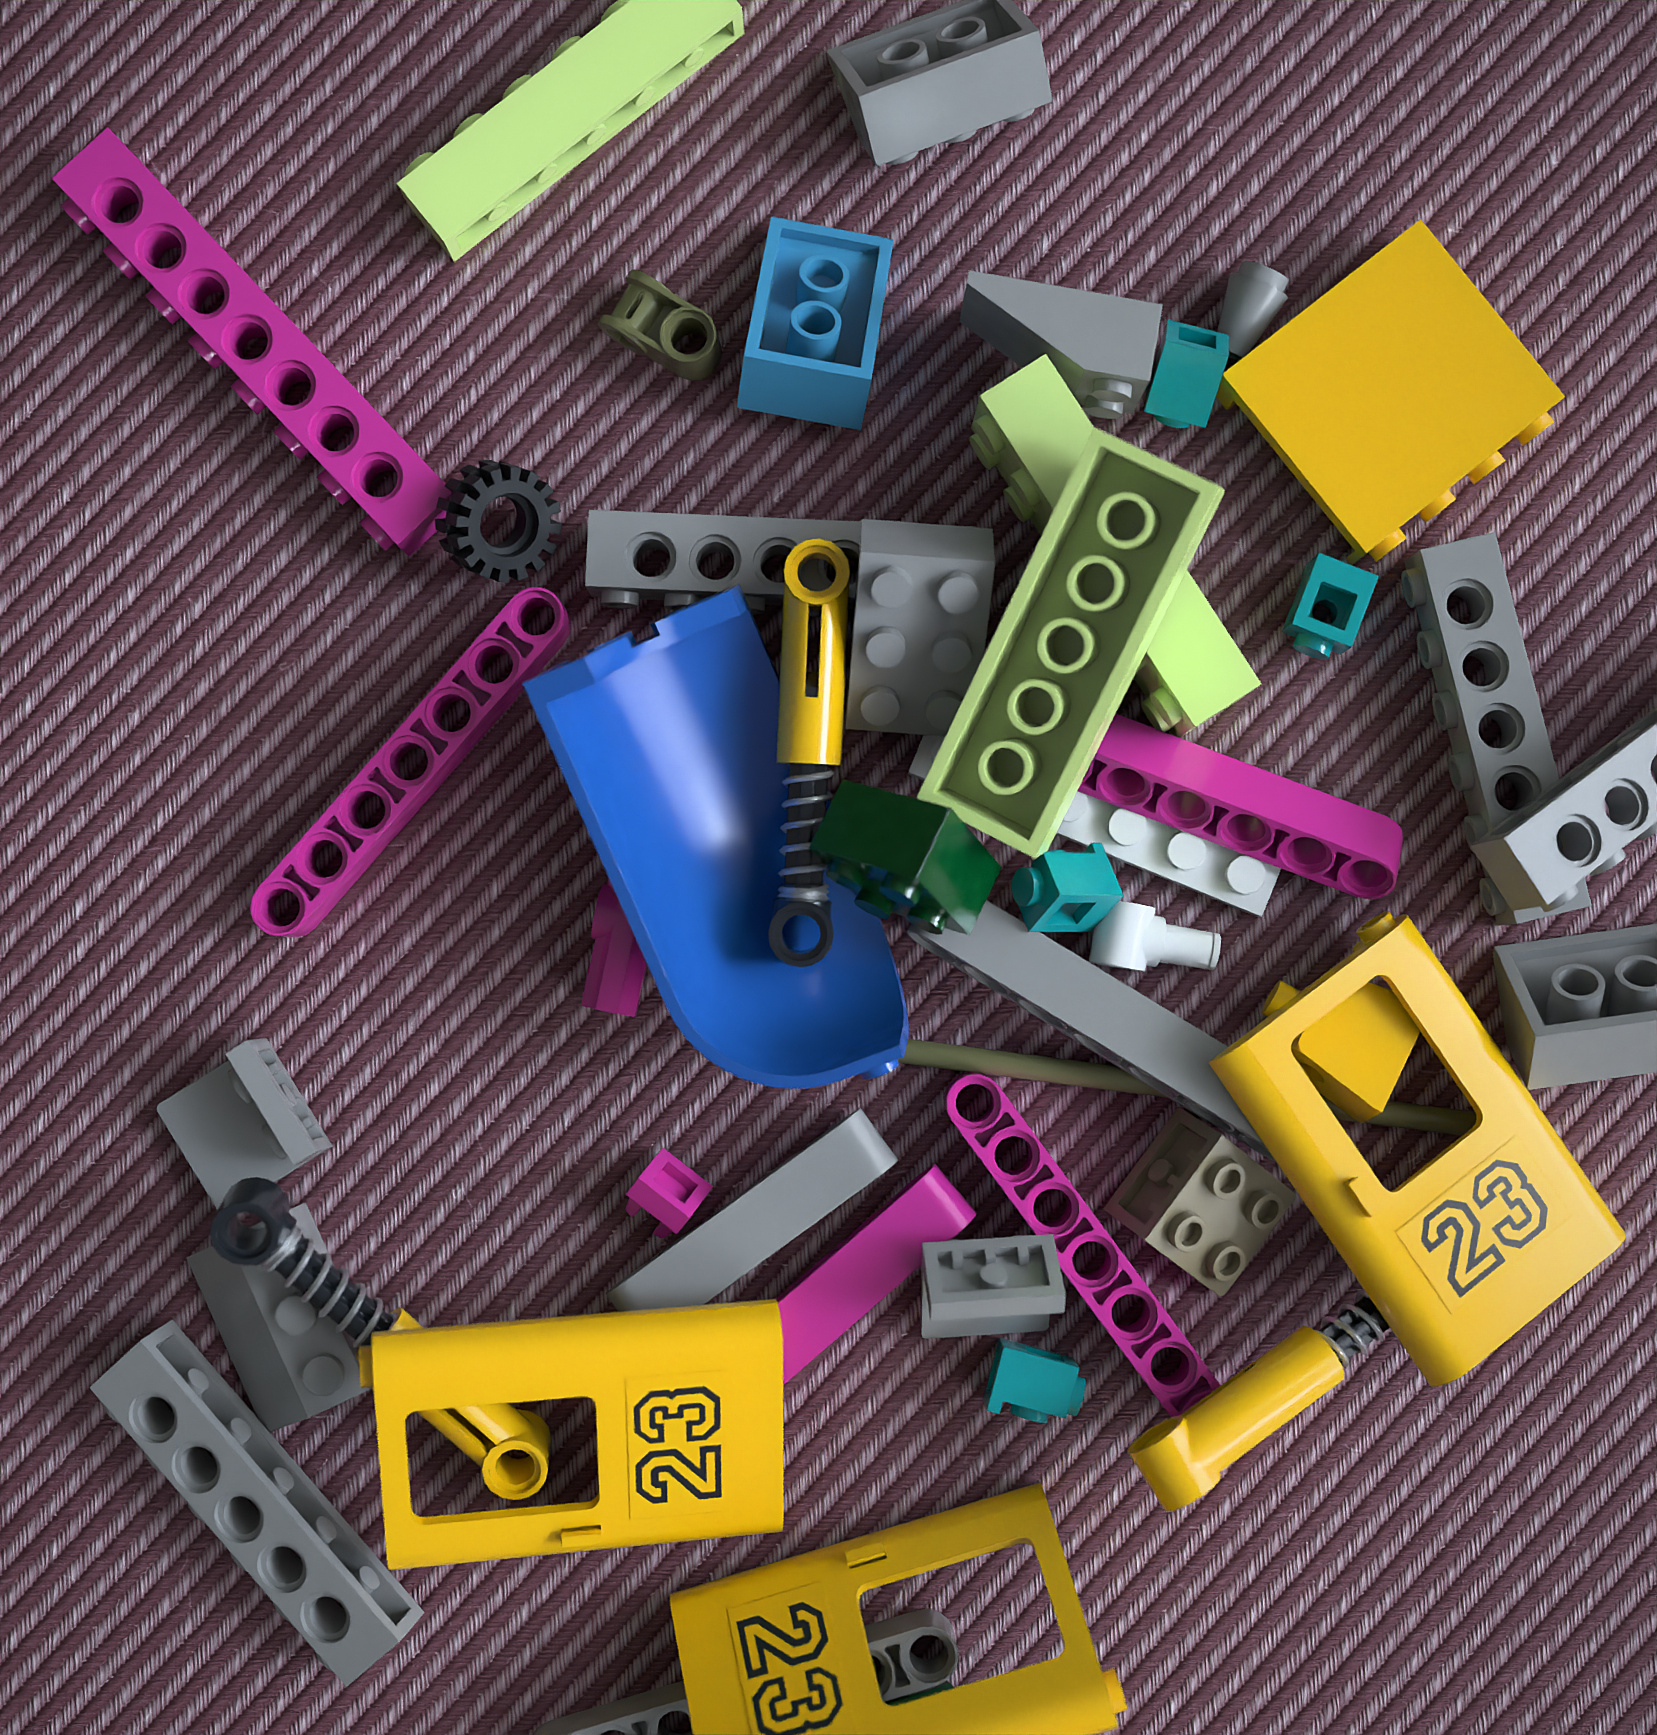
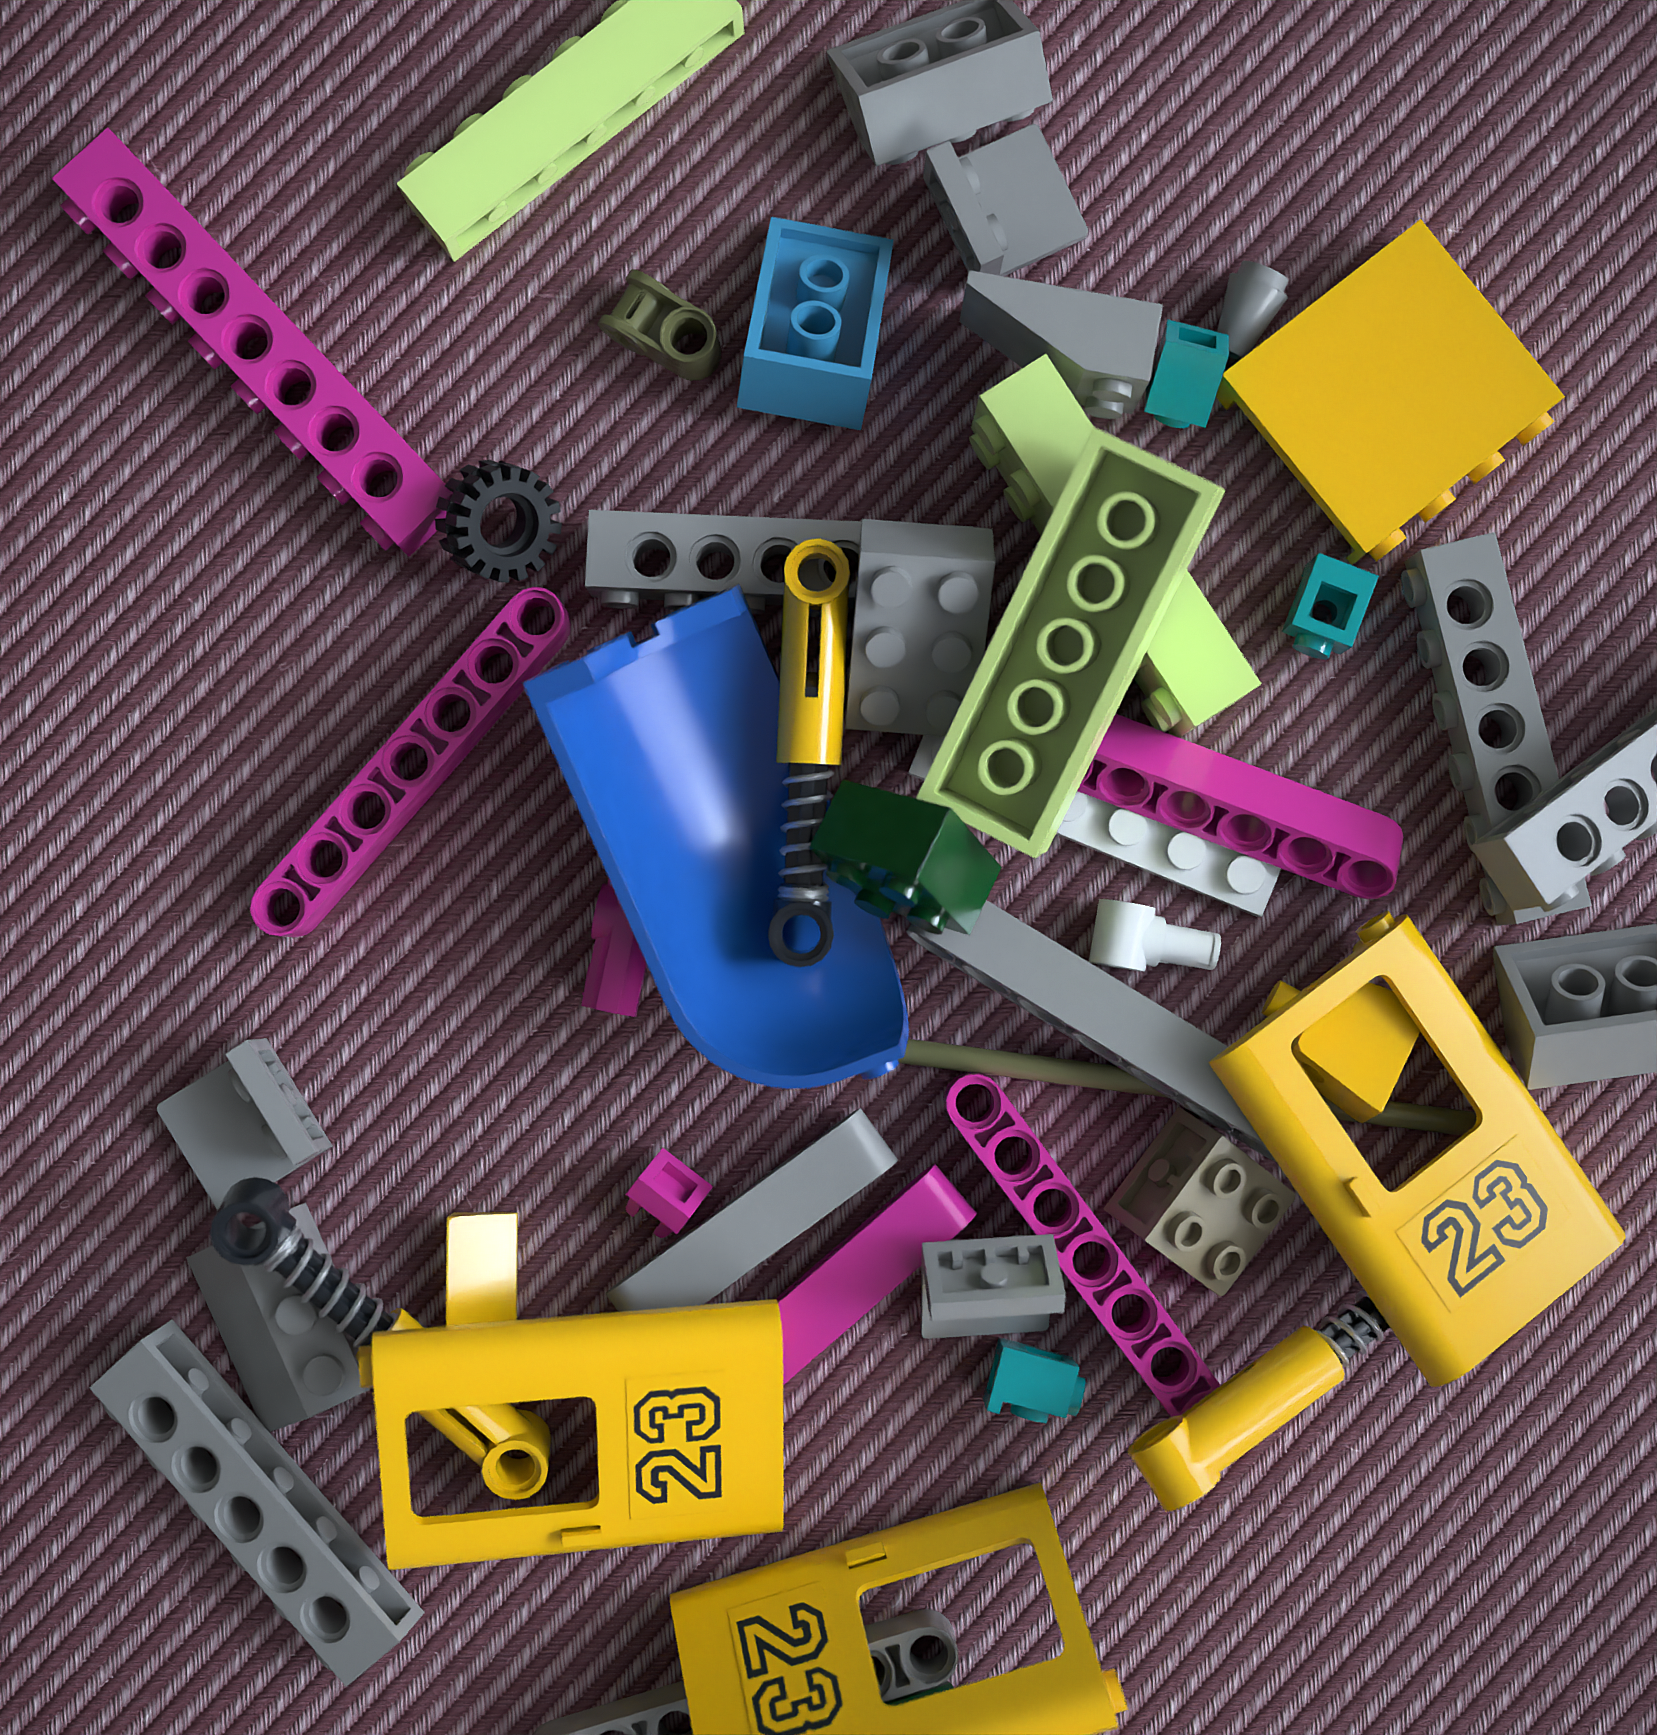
teal brick [1012,843,1124,932] -> none
none -> slope [446,1212,518,1326]
none -> light grey bracket [923,124,1088,276]

